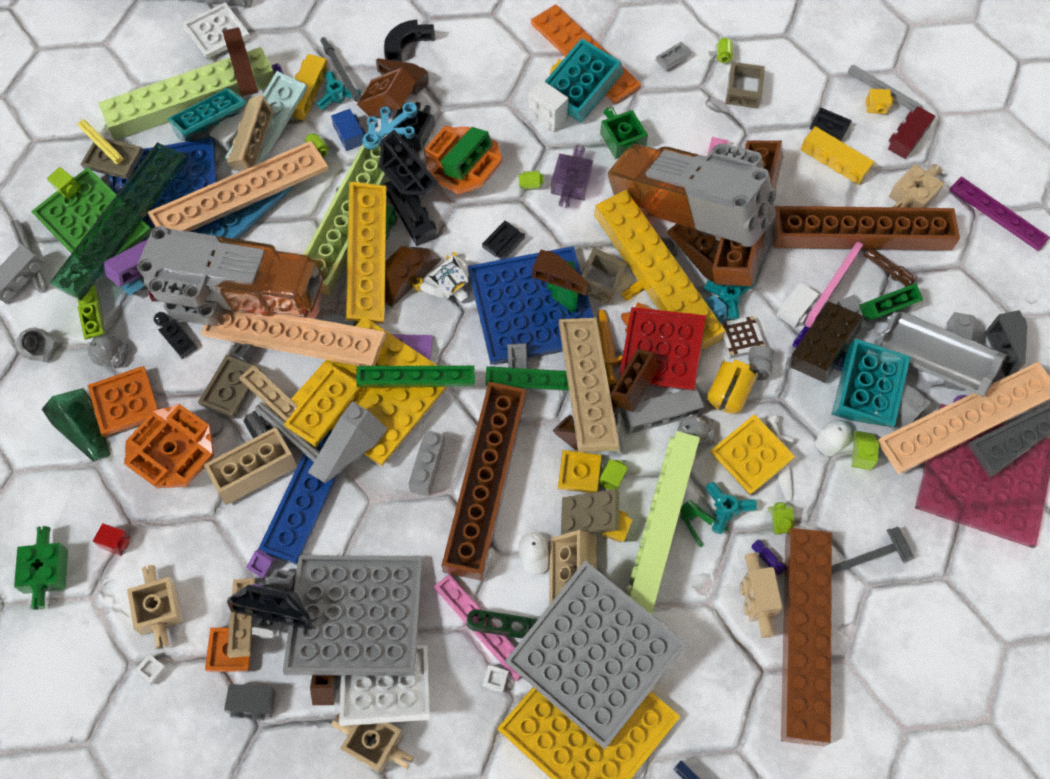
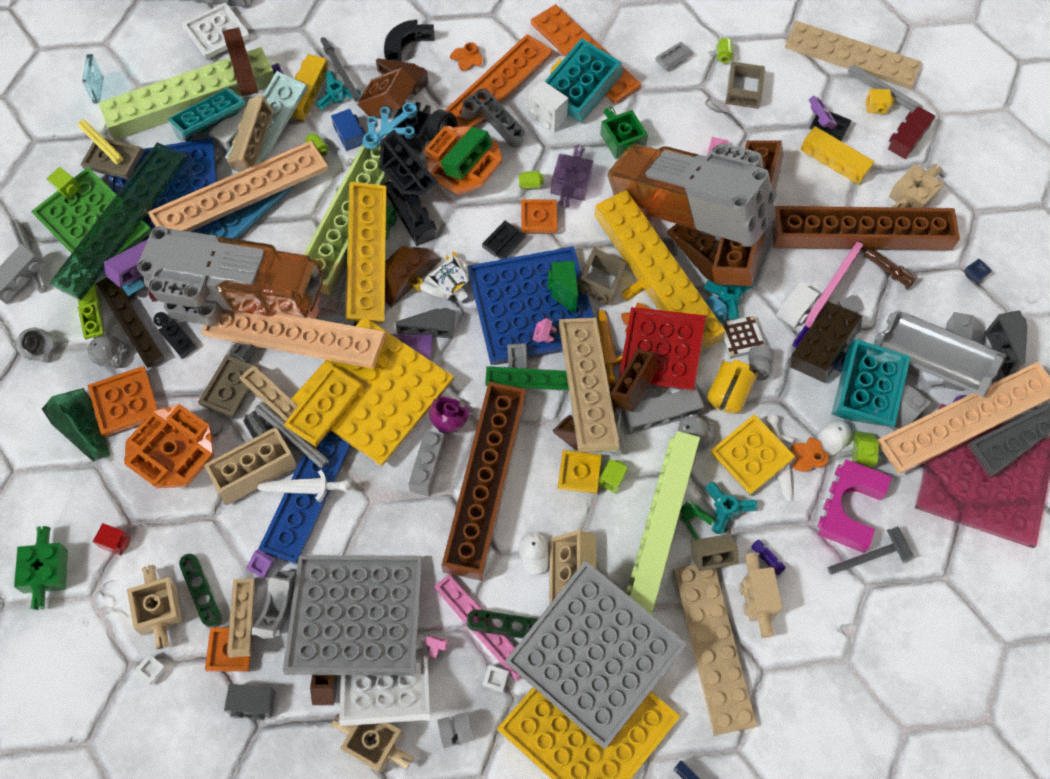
black wedge [227,584,312,630] -> none
light grey wedge [308,401,388,483] -> none
green plate [356,365,475,387] -> none
reddish brown slope [532,249,588,295] -> none
dark tan plate [561,489,619,535] -> none
yellow brick [601,510,632,543] -> none
lime bracket [768,502,795,534] -> none
dark orange brick [781,528,832,747] -> none
green brick [859,283,923,322] -> none
magenta tile [950,176,1050,251] -> none
none -> clear light blue tile [82,54,104,104]
none -> dark brown plate [95,277,164,368]
none -> dark green beam [179,554,222,628]
none -> white sword [257,470,350,503]
none -> dark grey slope [396,308,455,339]
none -> bright pink tile [424,635,450,659]
none -> black tyre [426,110,457,141]
none -> magenta cylinder [429,396,470,433]
none -> light grey wheel [437,712,473,748]
none -> orange plate [445,34,553,128]
none -> orange plate [450,42,483,71]
none -> dark grey beam [461,89,525,148]
none -> orange plate [521,199,557,233]
none -> bright pink tile [532,318,556,343]
none -> tan plate [673,565,757,736]
none -> dark tan brick [691,534,739,571]
none -> tan plate [785,21,922,90]
none -> orange plate [791,437,829,472]
none -> medium lavender plate [809,95,837,129]
none -> dark pink arch [817,459,892,553]
none -> dark blue plate [964,258,992,283]

